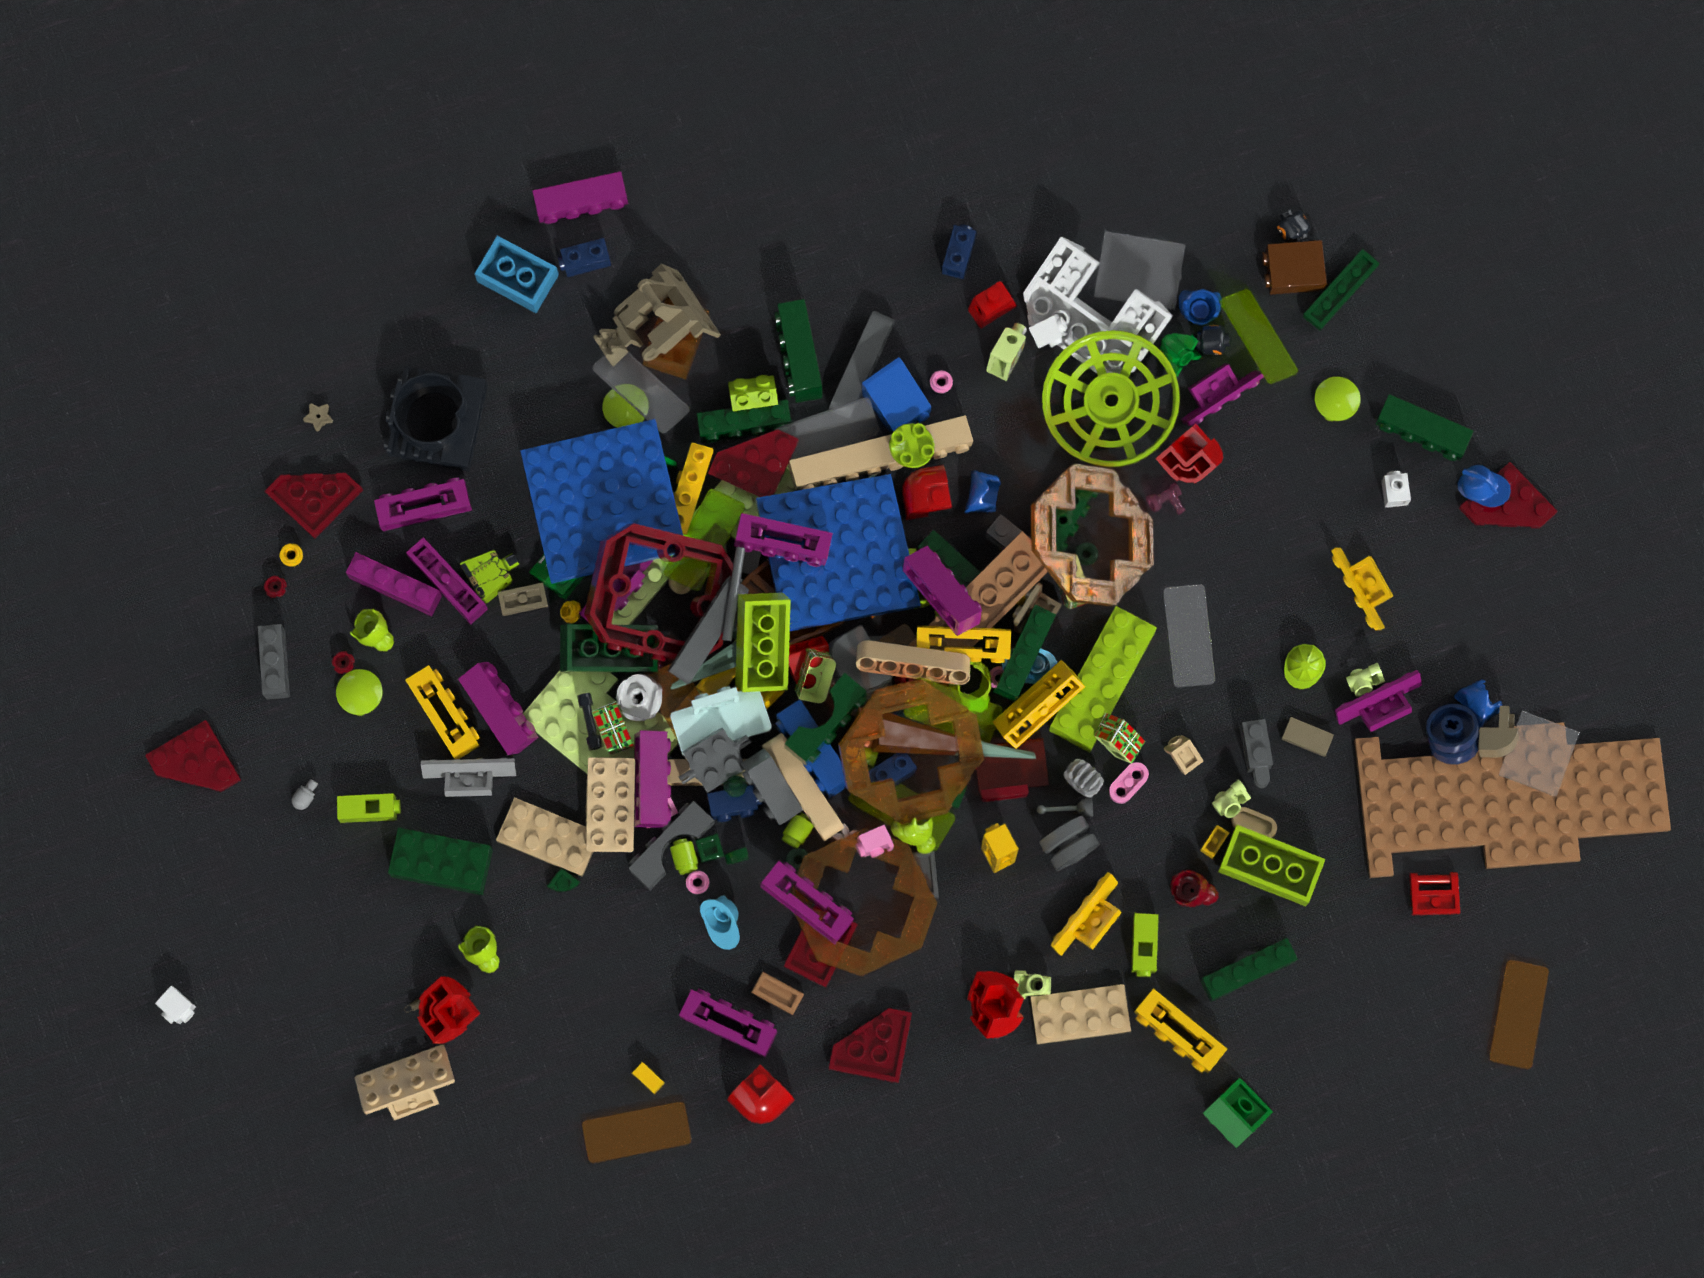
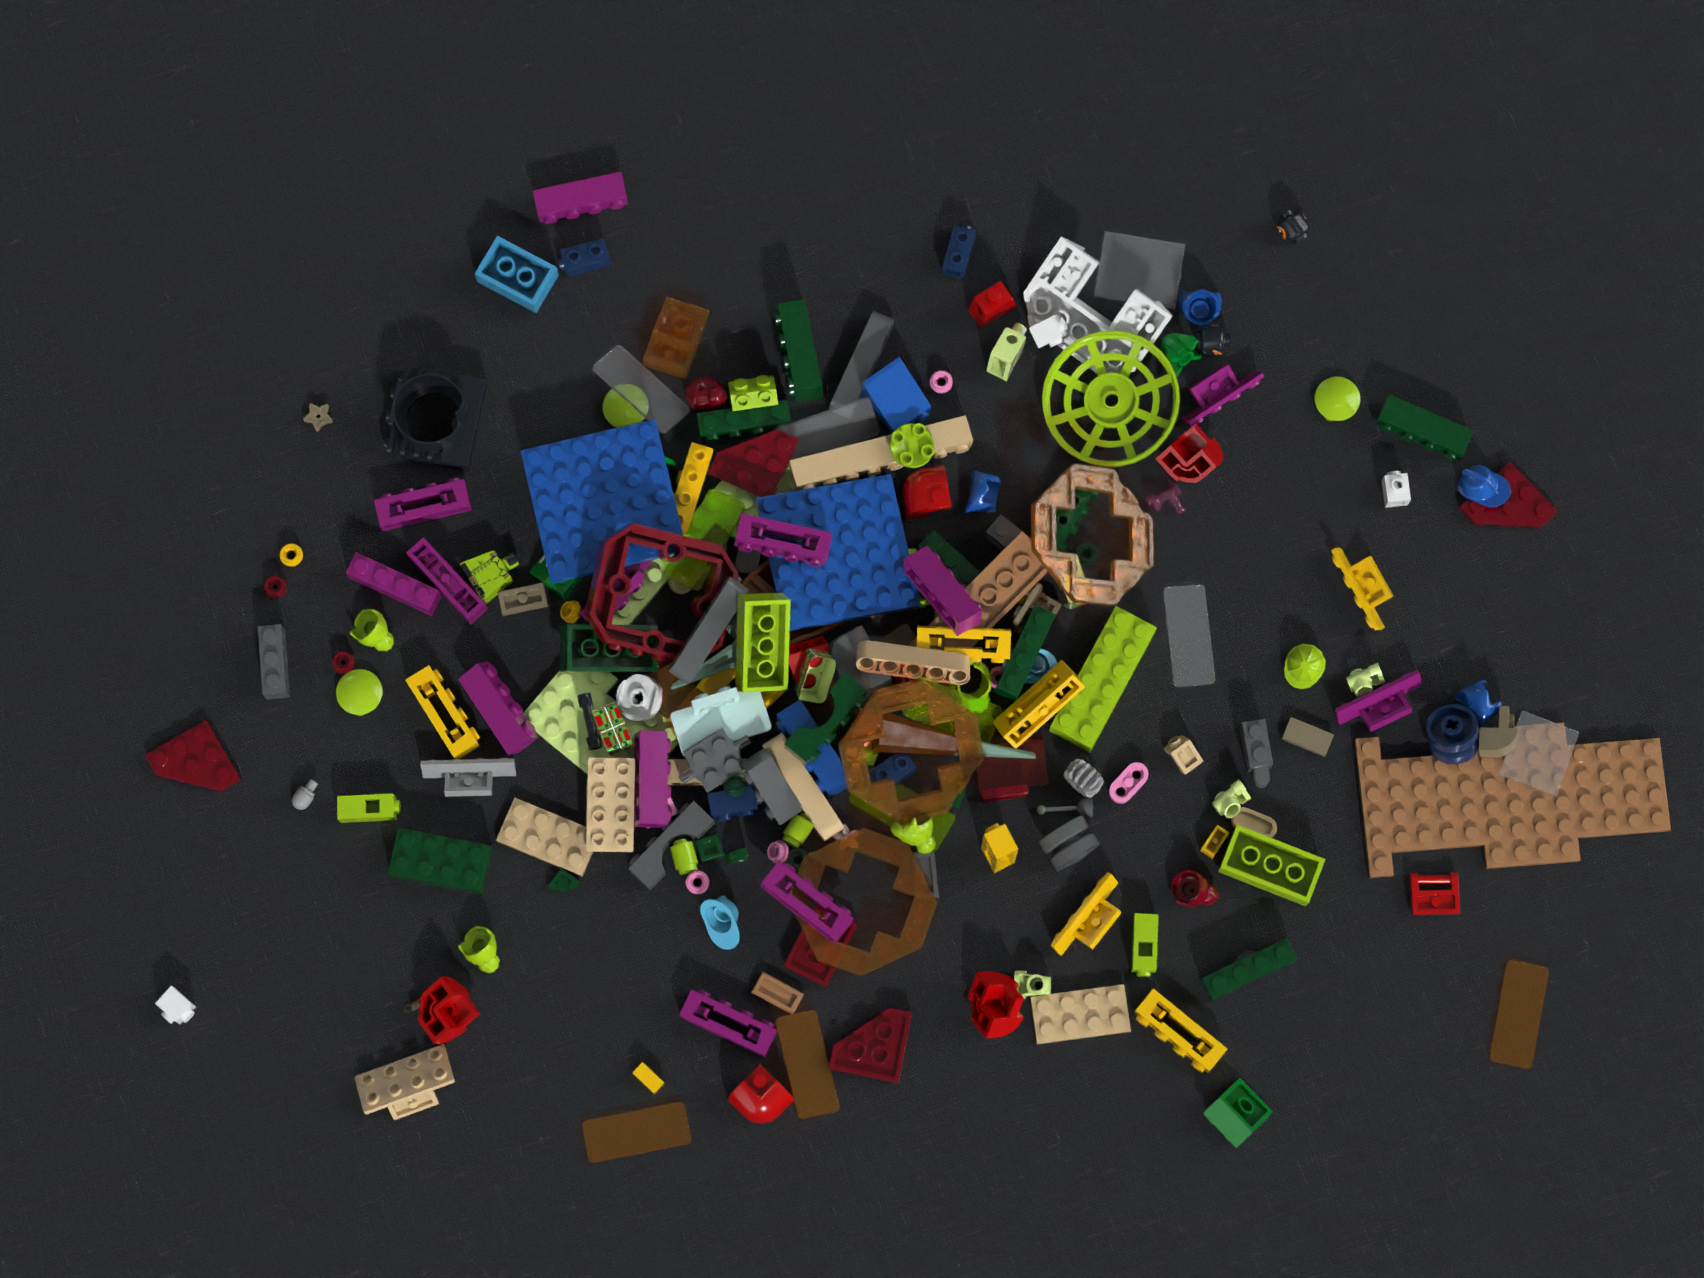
dark red plate [265,473,363,539] -> none
dark tan container [593,264,721,366] -> none
dark grey bar [722,547,745,641] -> none
bright pink brick [855,825,894,858] -> none
piece [1094,713,1145,764] -> none
clear neon green piece [1220,289,1298,384] -> none
reddish brown brick [1262,240,1327,295] -> none
dark green plate [1303,249,1380,331] -> none
none -> dark red piece [685,377,727,412]
none -> bright pink plate [767,840,789,864]
none -> clear orange piece [775,1010,839,1119]

